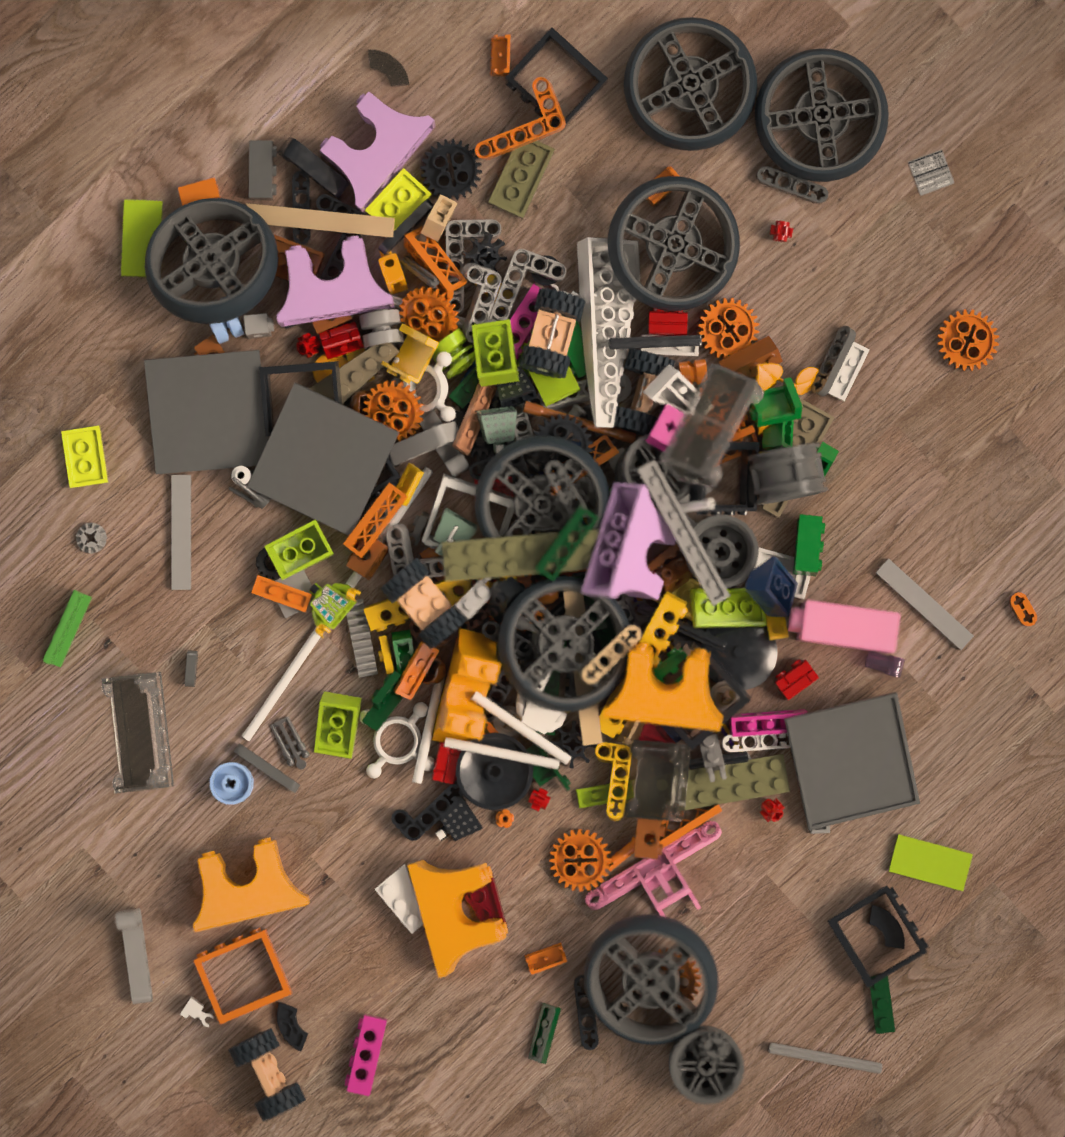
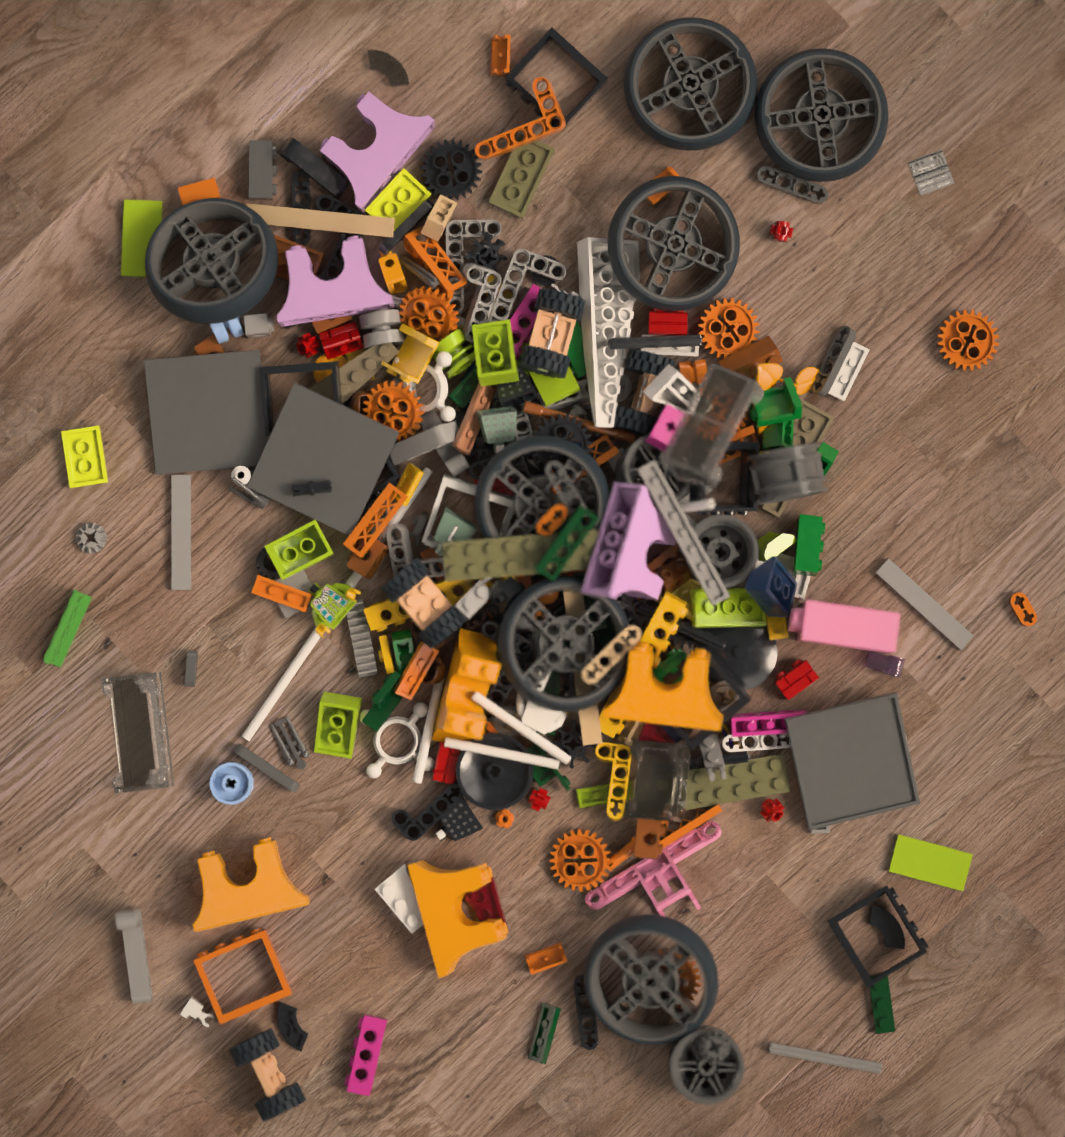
none -> black pin [292,480,332,497]
none -> orange beam [537,504,569,536]
none -> slope [757,532,797,562]

